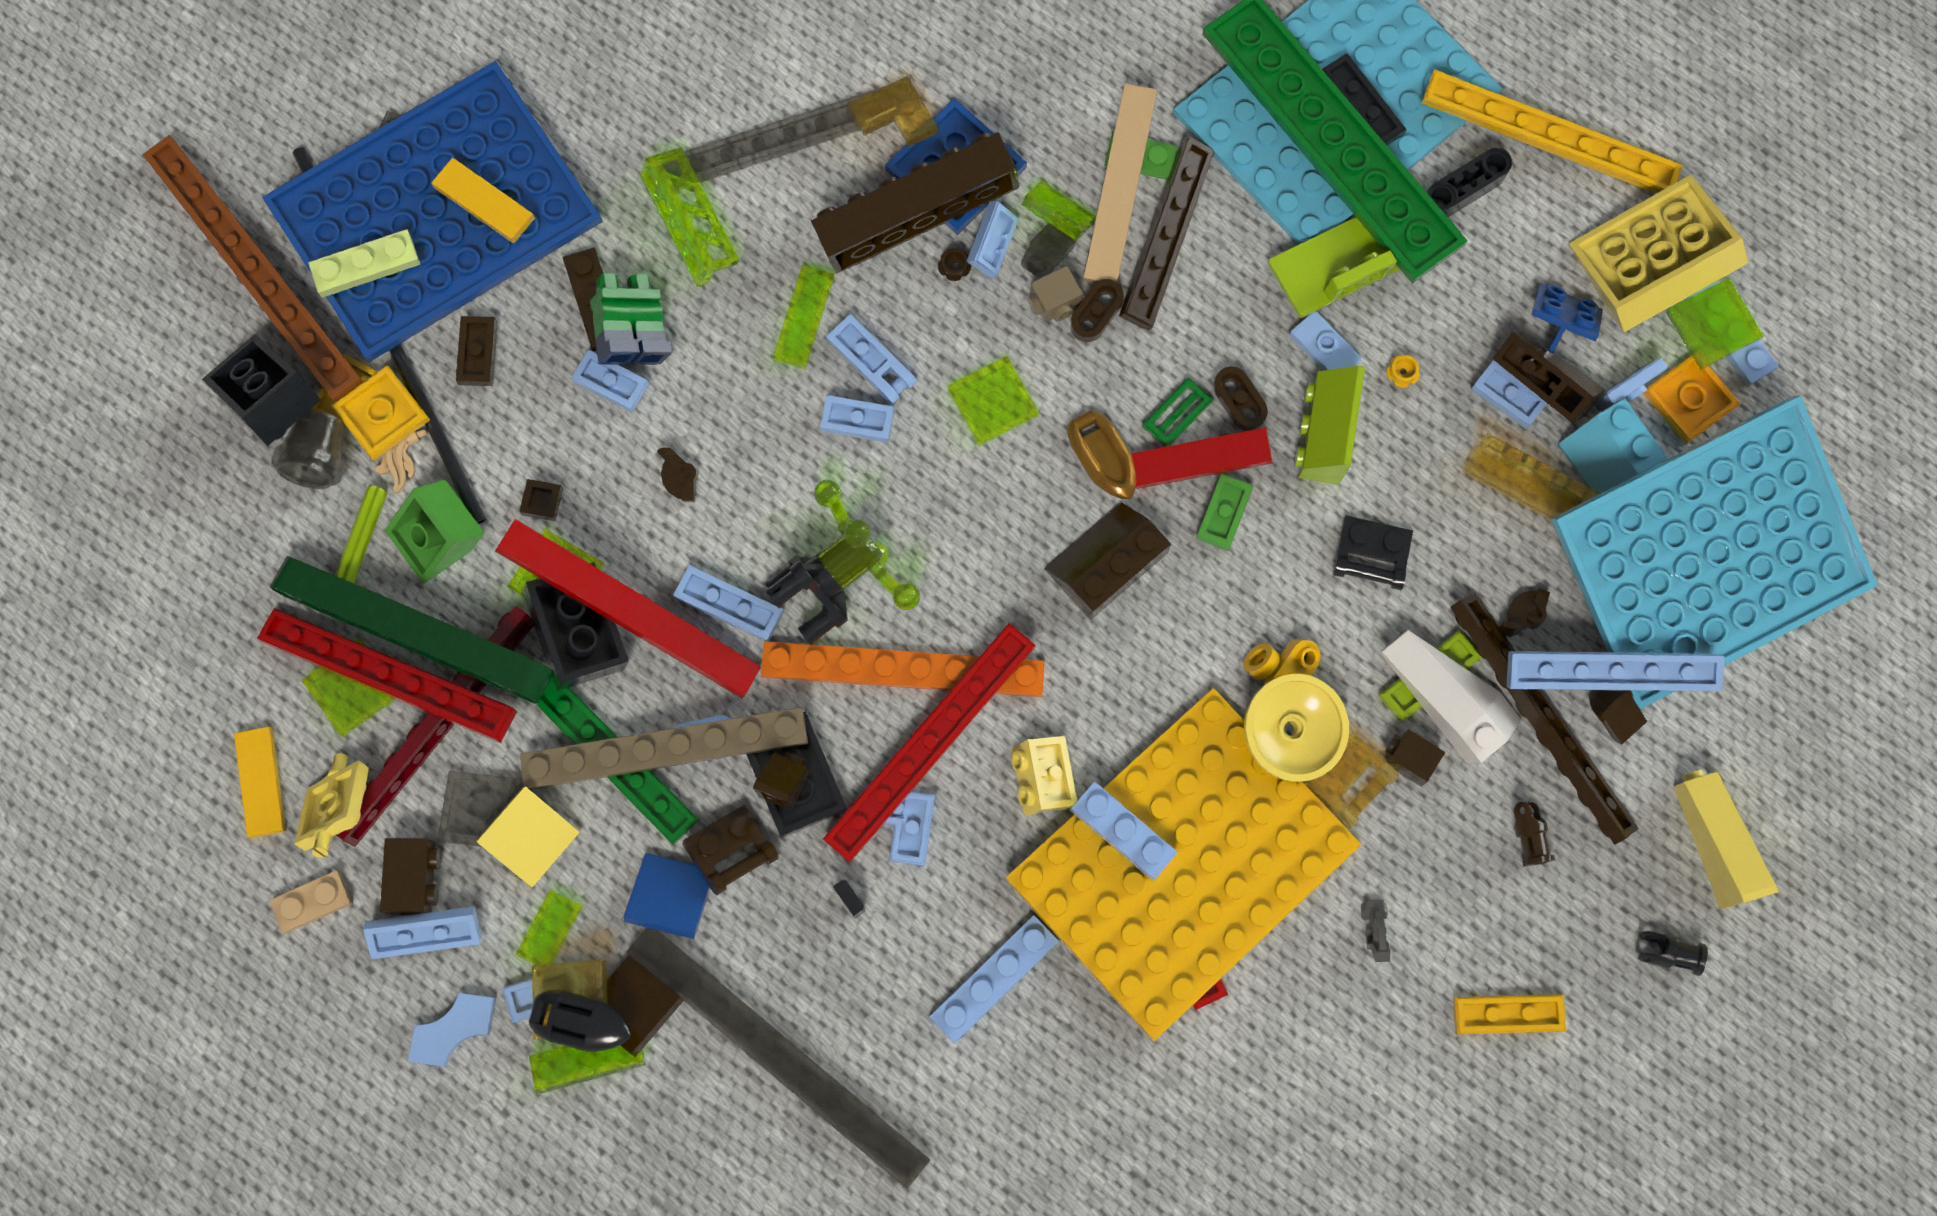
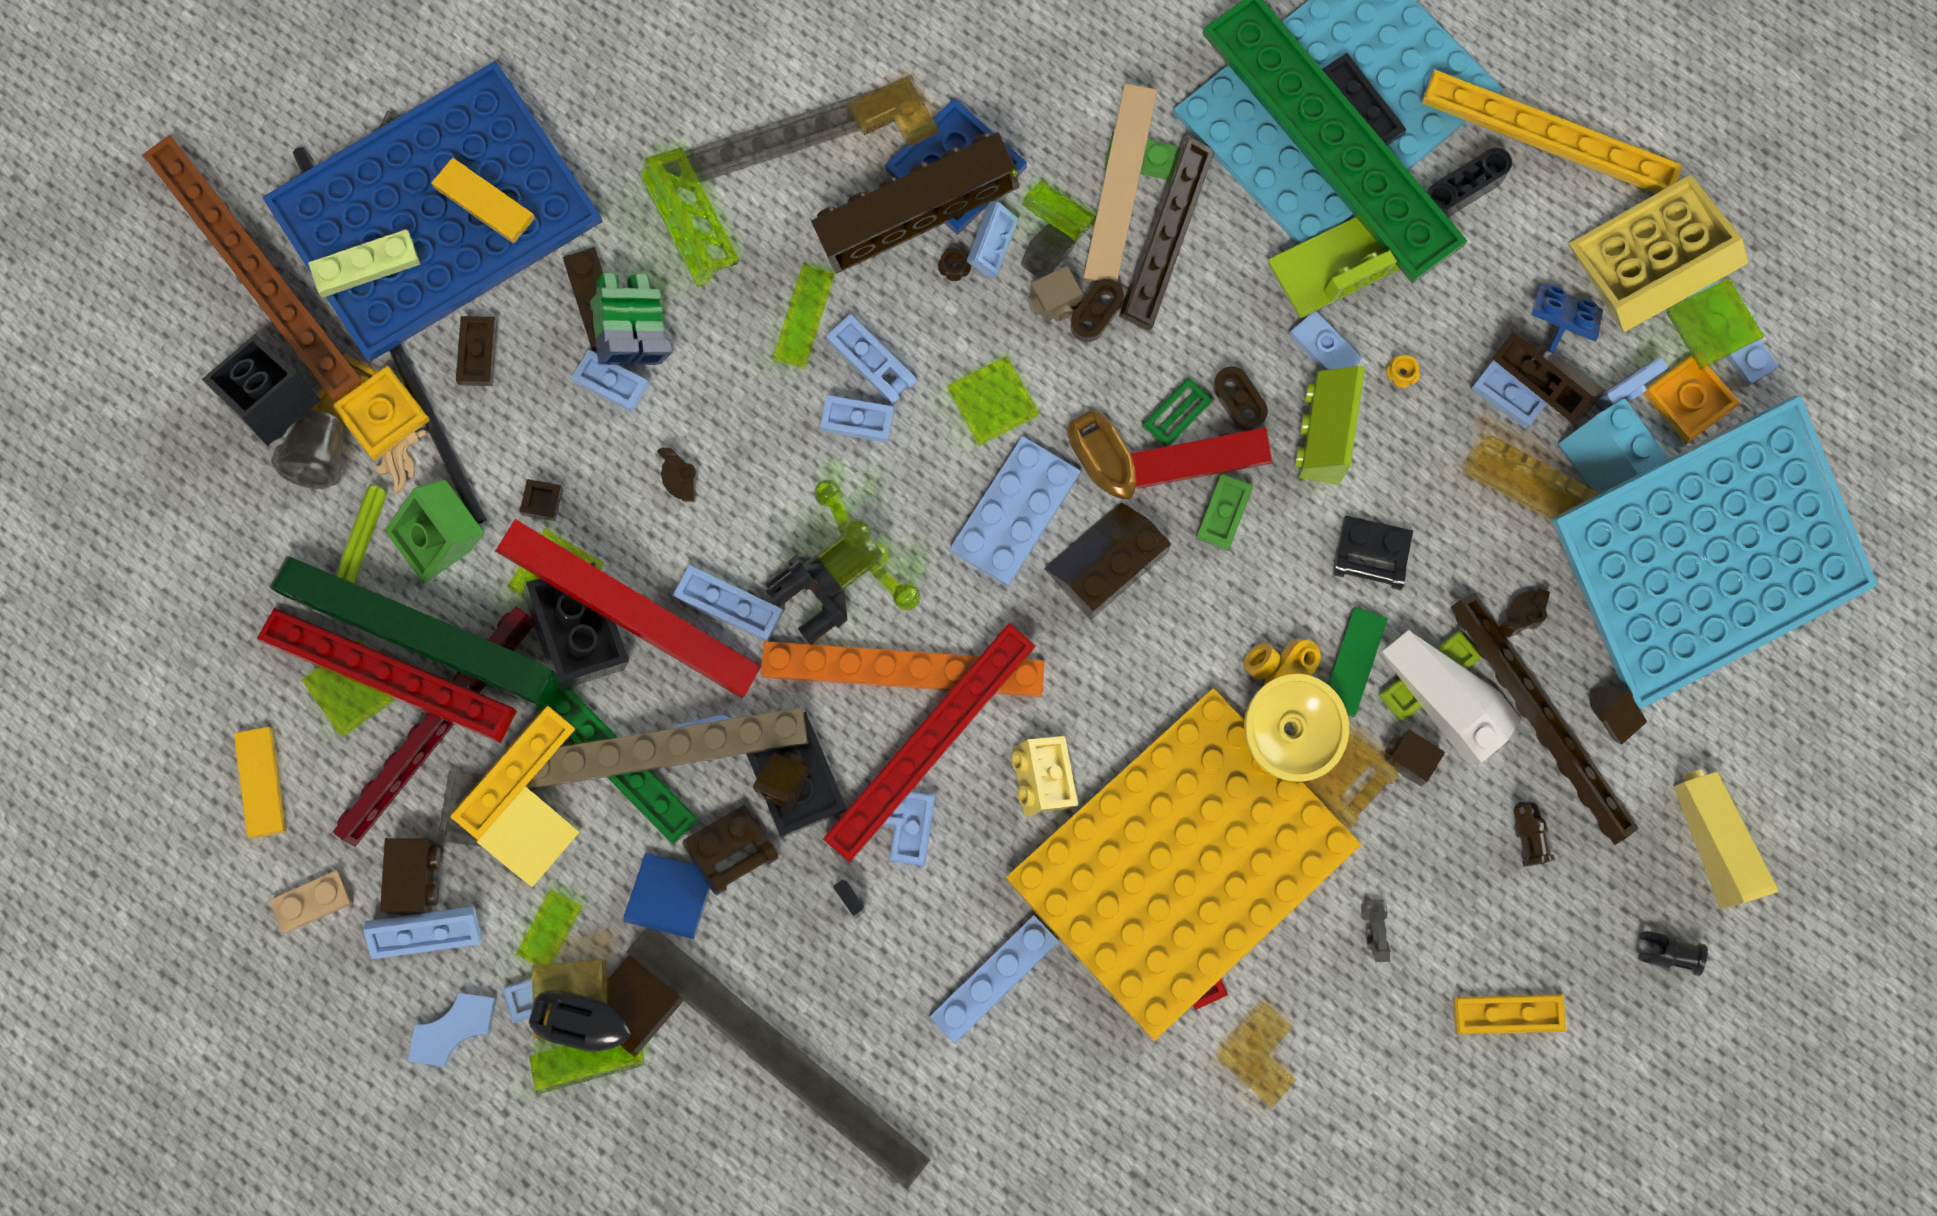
light yellow plate [294,753,369,858] -> none
light blue plate [1070,781,1178,881] -> none
light blue plate [1507,651,1725,691] -> none
none -> yellow fence [449,705,575,840]
none -> light blue plate [949,436,1081,587]
none -> clear yellow tile [1216,1003,1296,1108]
none -> green tile [1328,607,1388,718]

